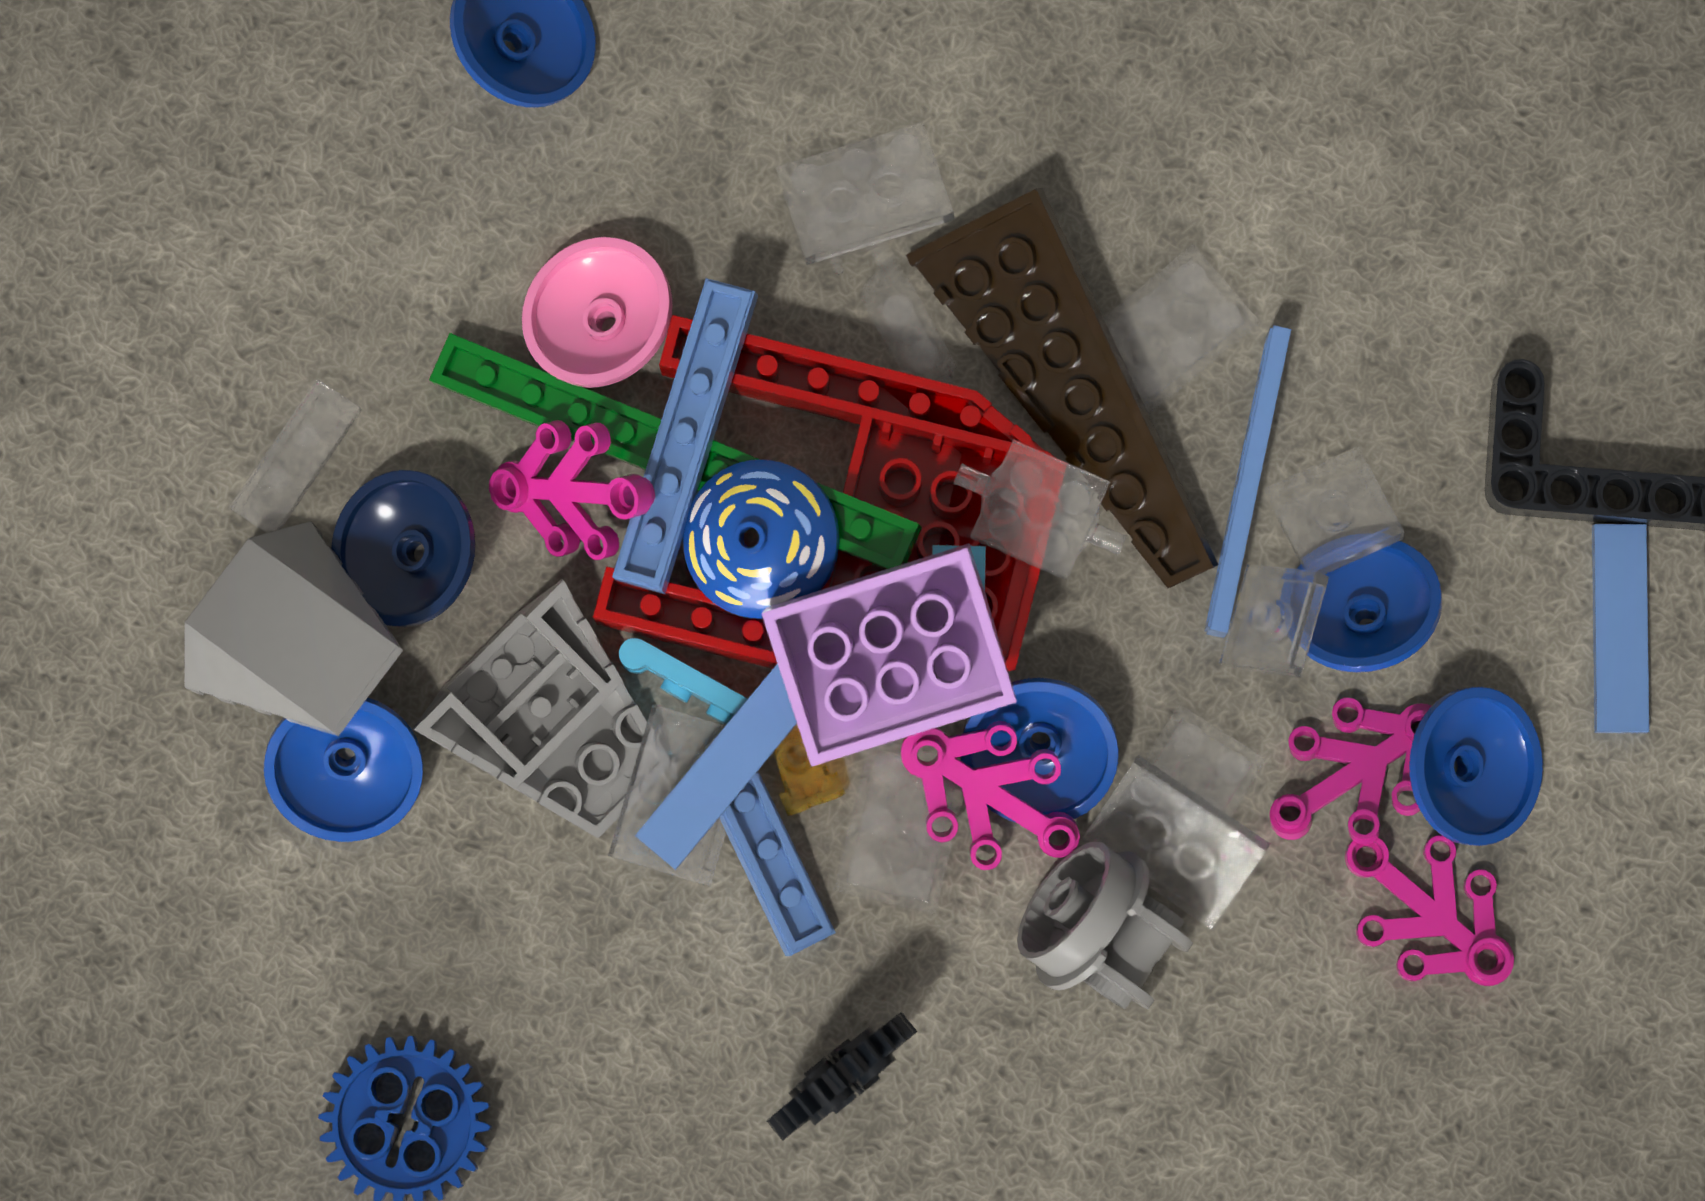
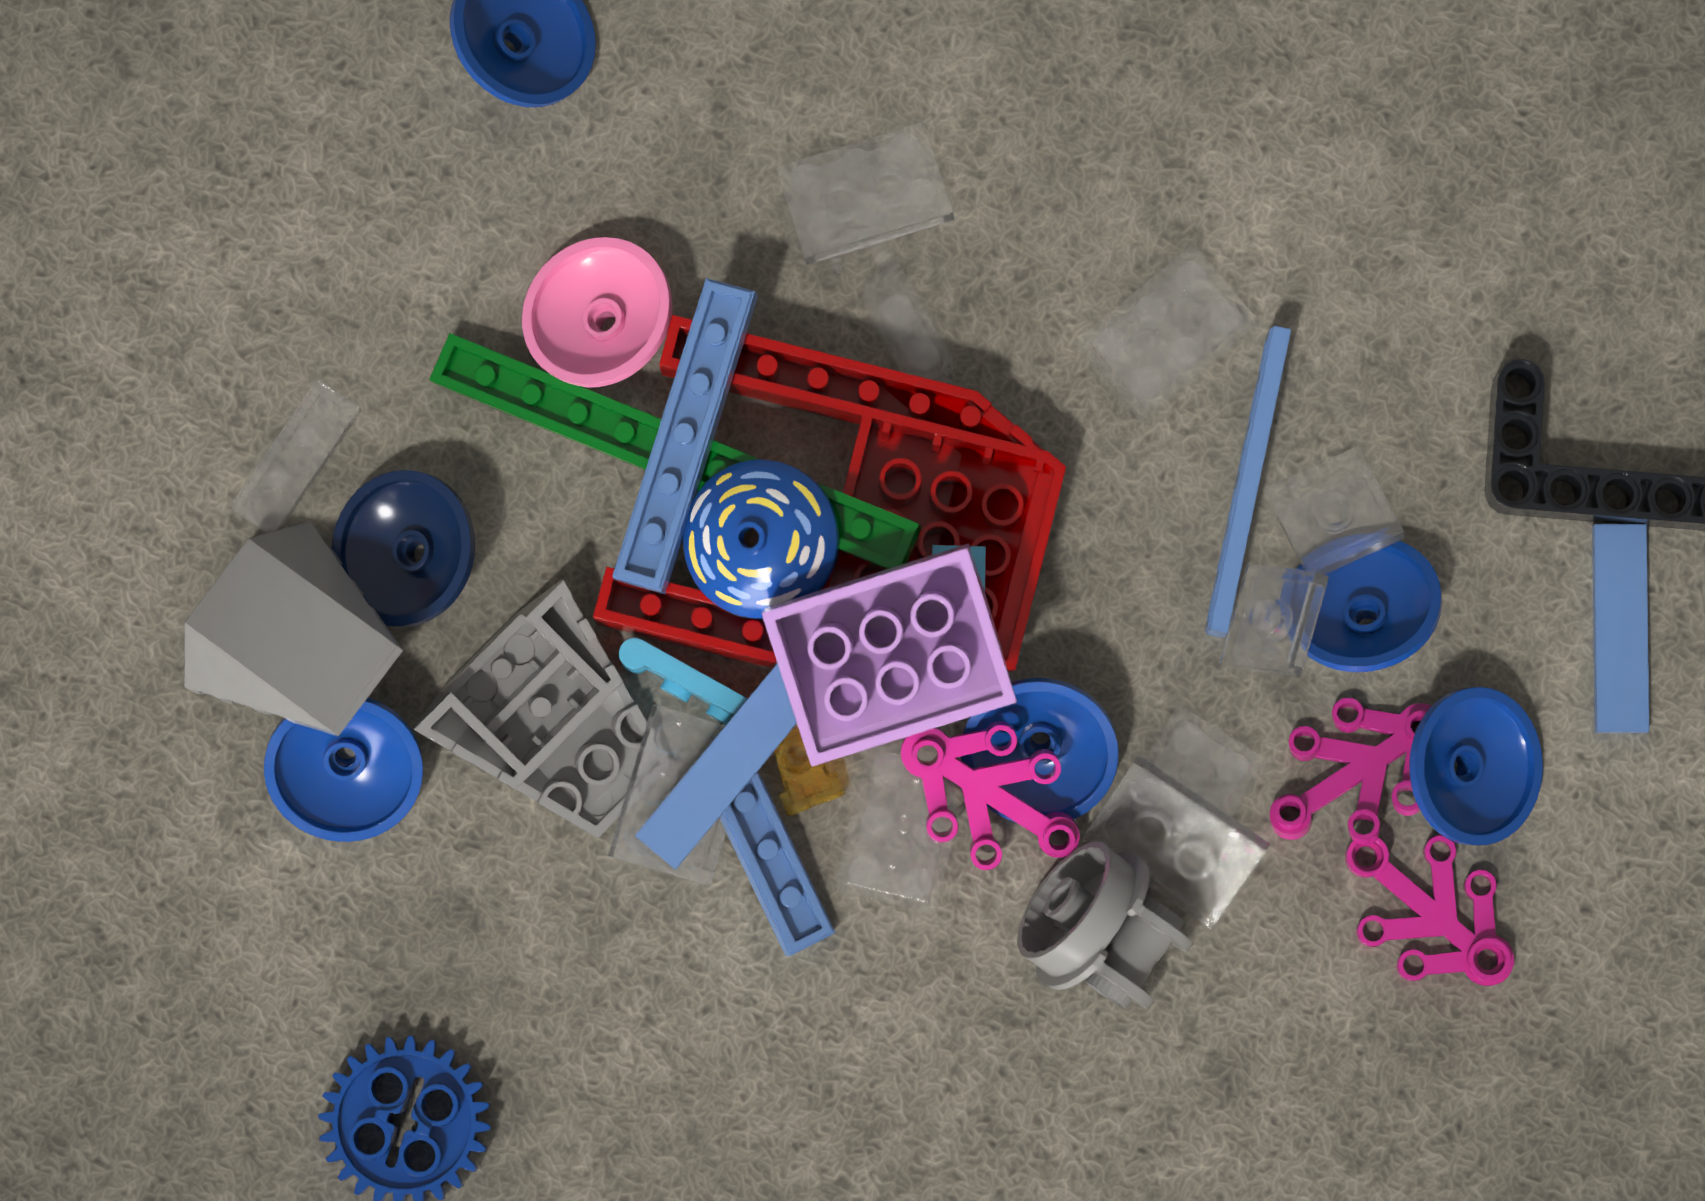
dark pink plant [489,420,655,560] -> none
black gear [767,1012,918,1141] -> none
dark brown wing [906,188,1219,589] -> none
clear plate [953,439,1127,580] -> none

